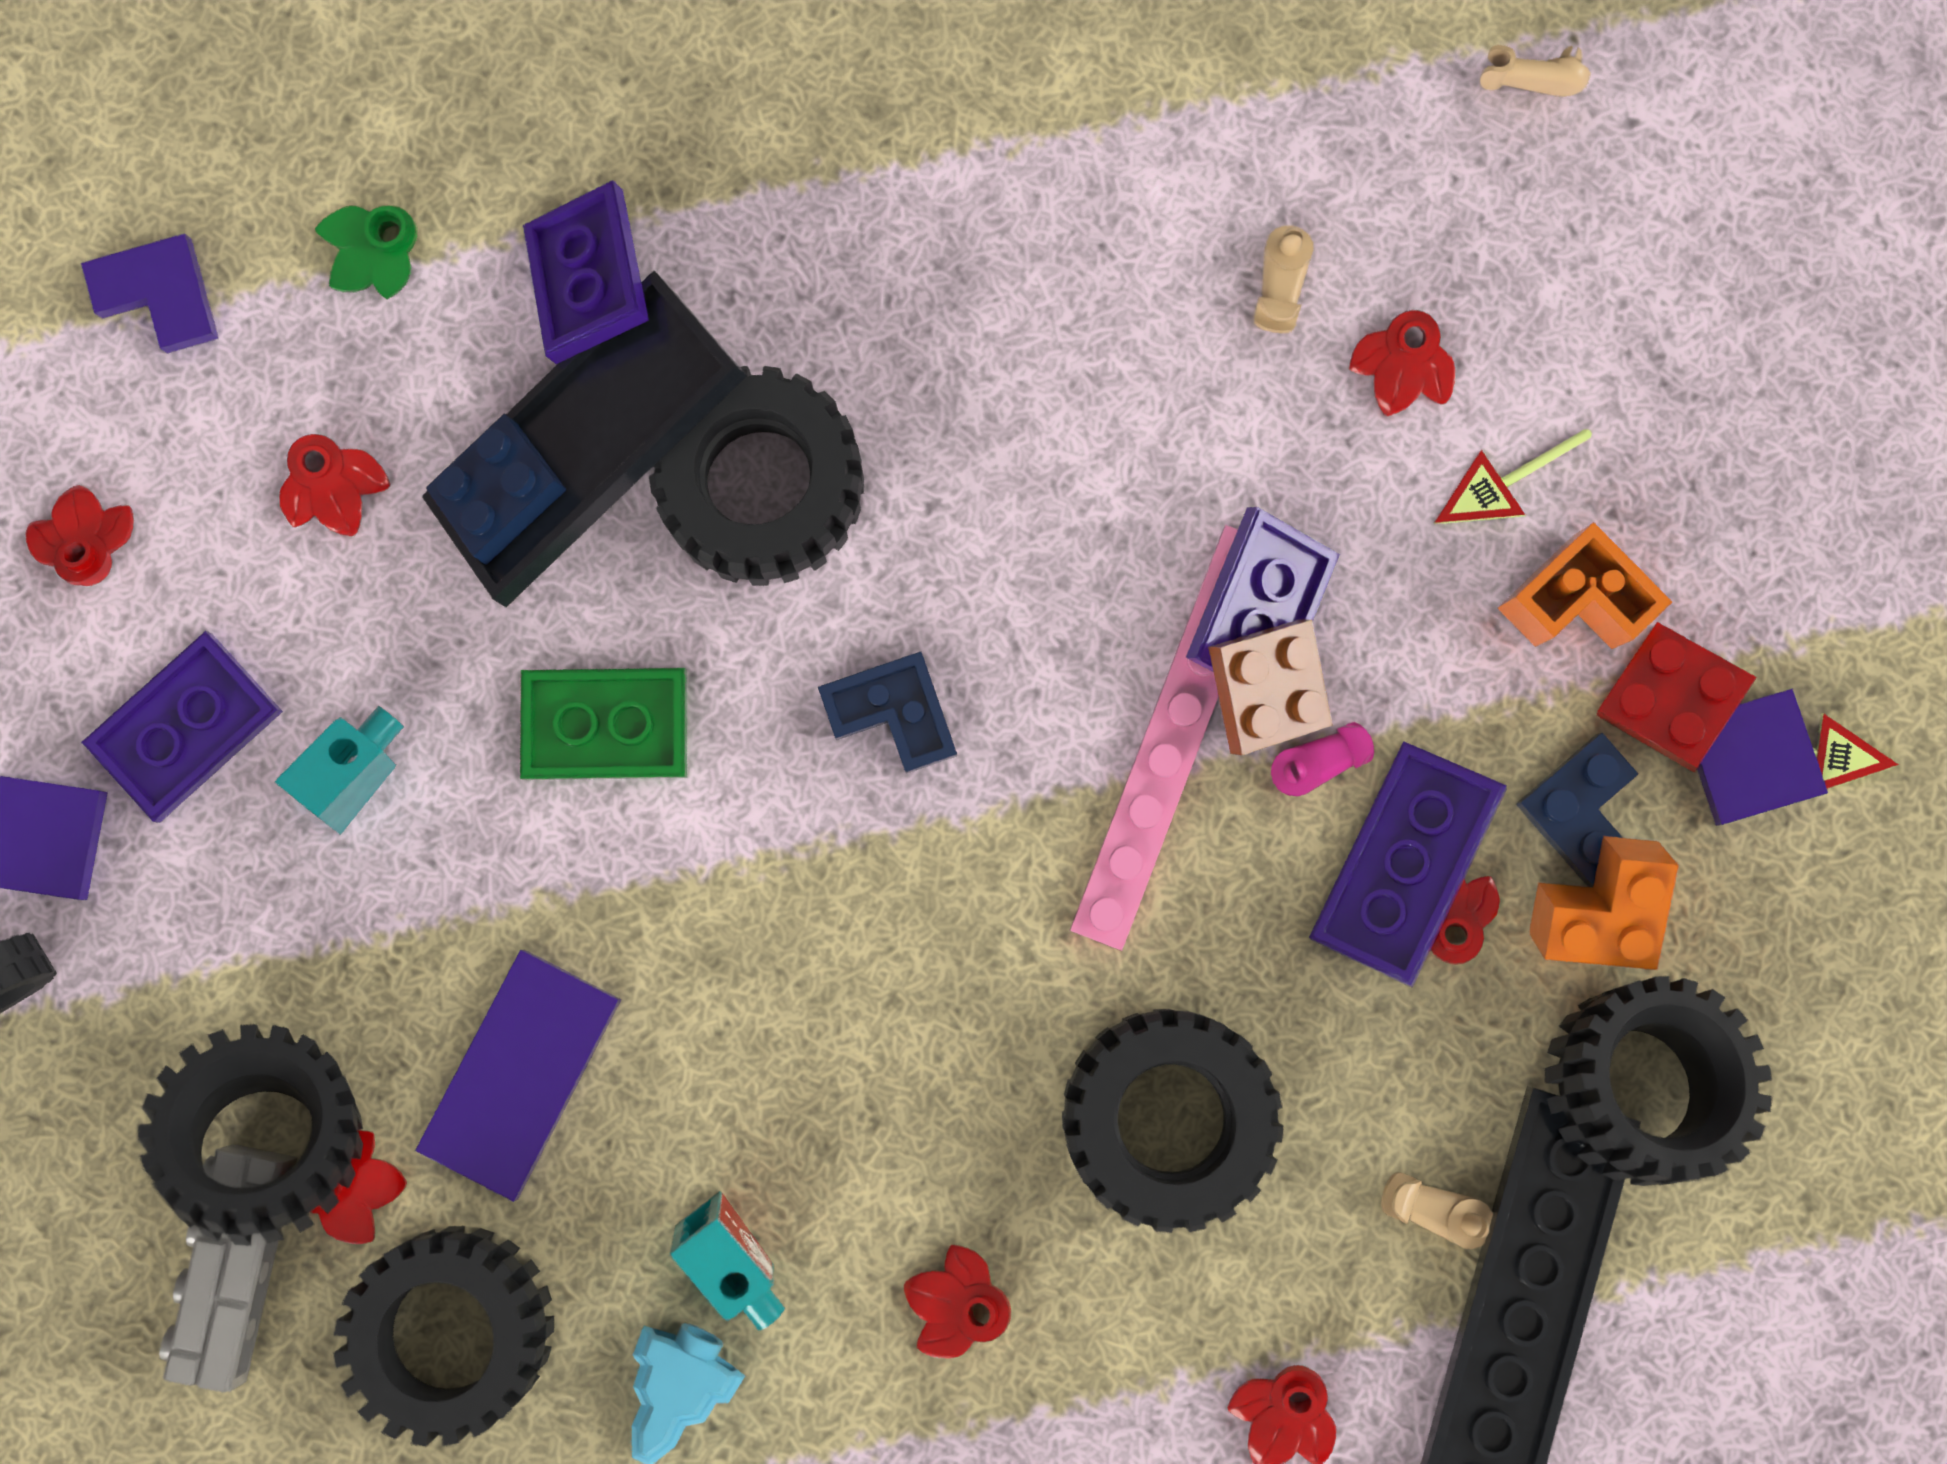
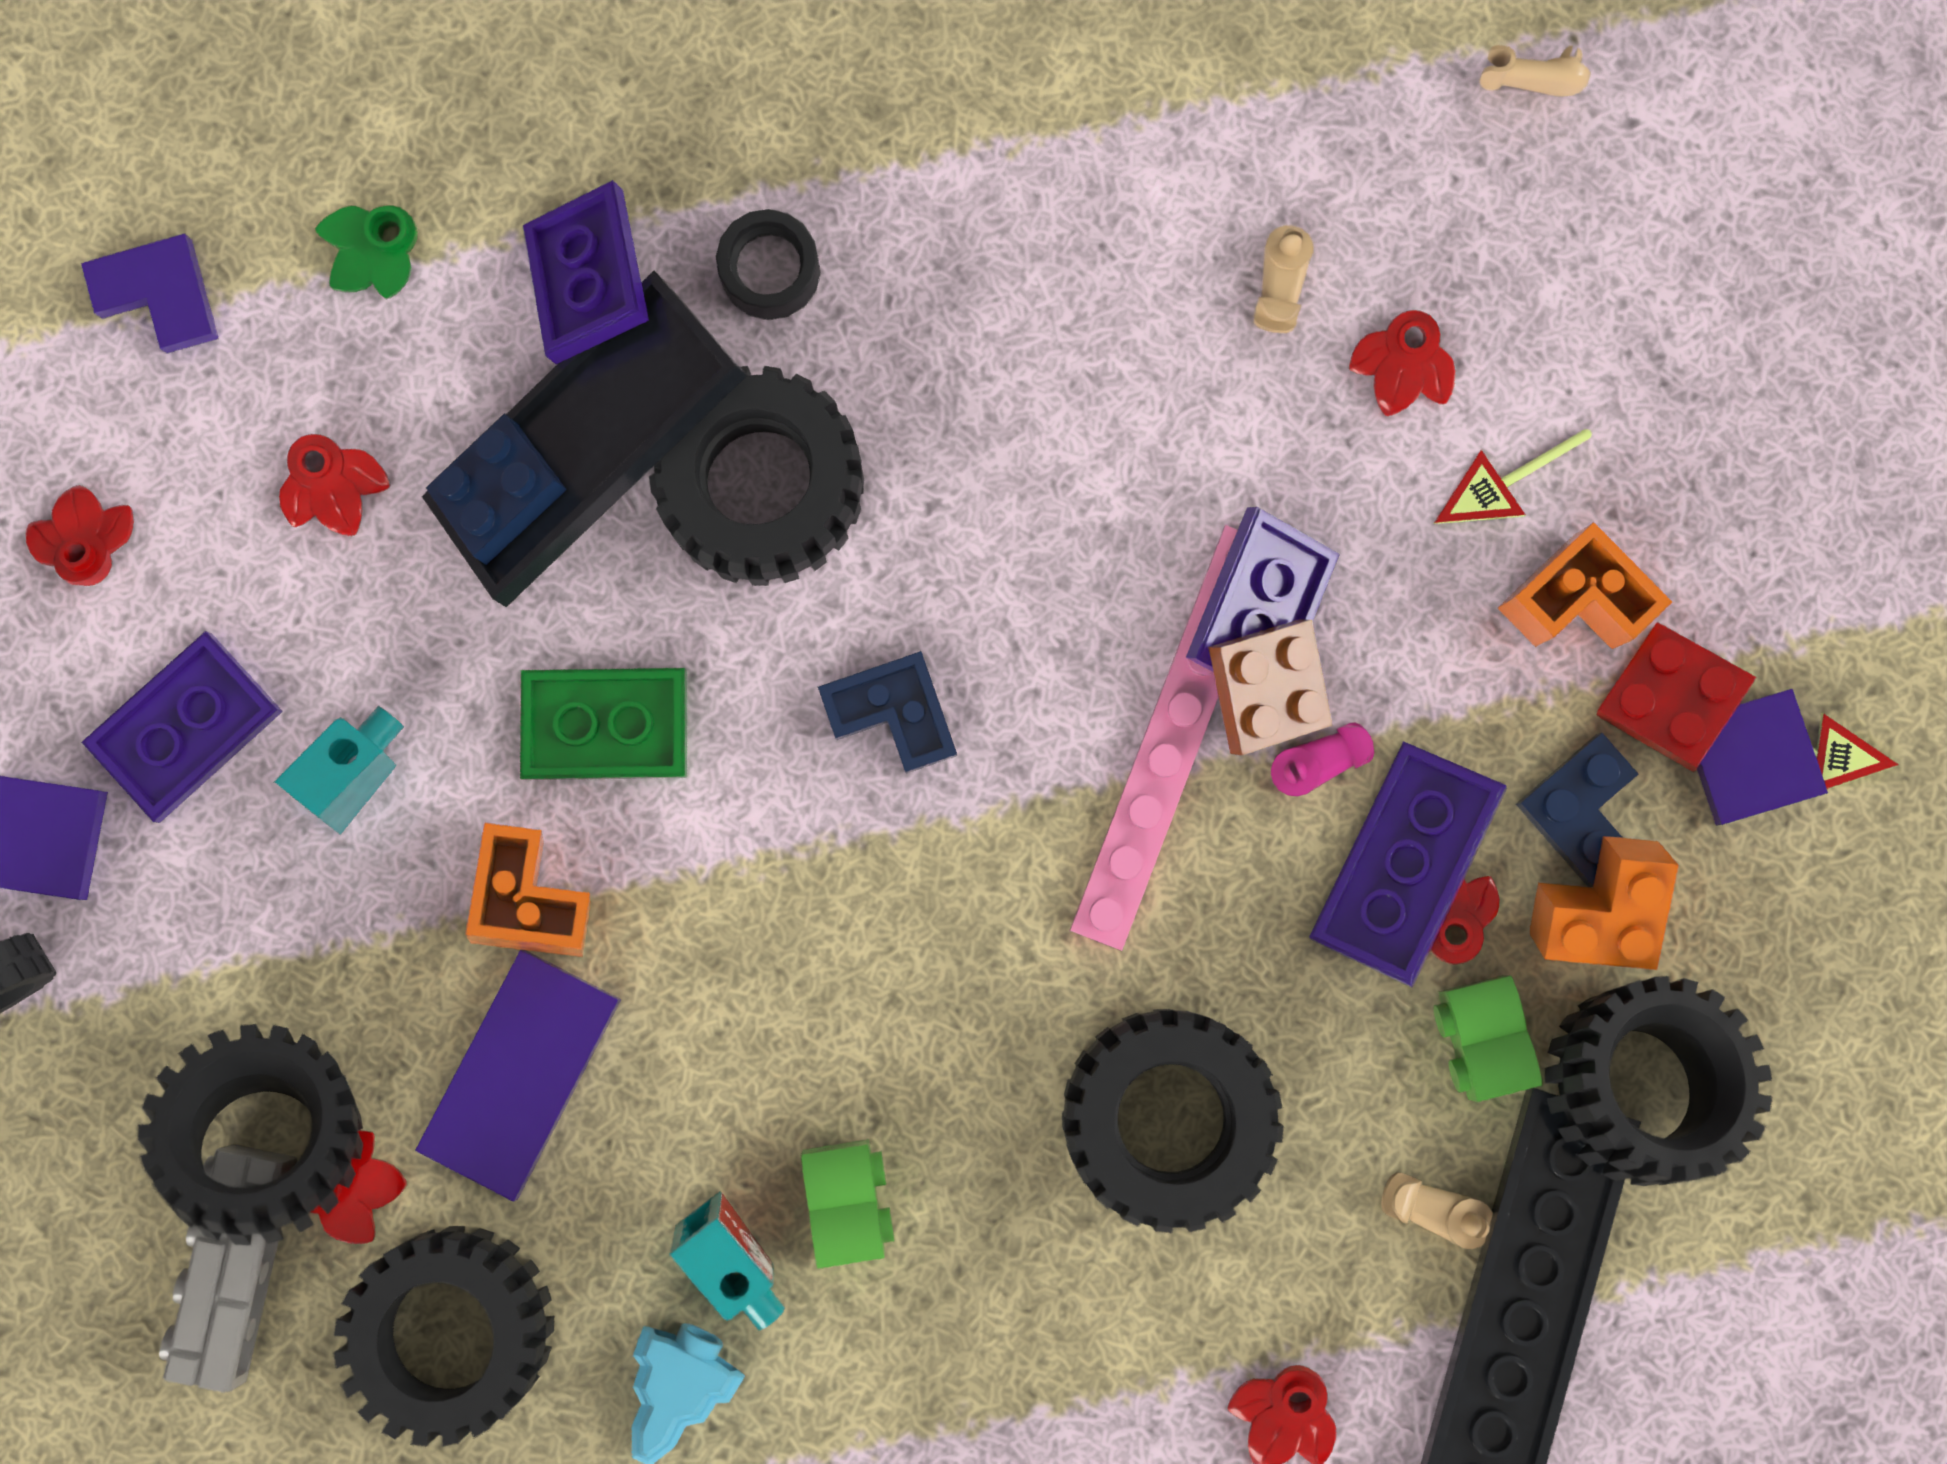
red plate [903,1245,1011,1359] -> none
none -> orange brick [466,823,591,957]
none -> black tyre [716,209,821,320]
none -> bright green brick [801,1139,895,1269]
none -> bright green brick [1433,975,1543,1102]

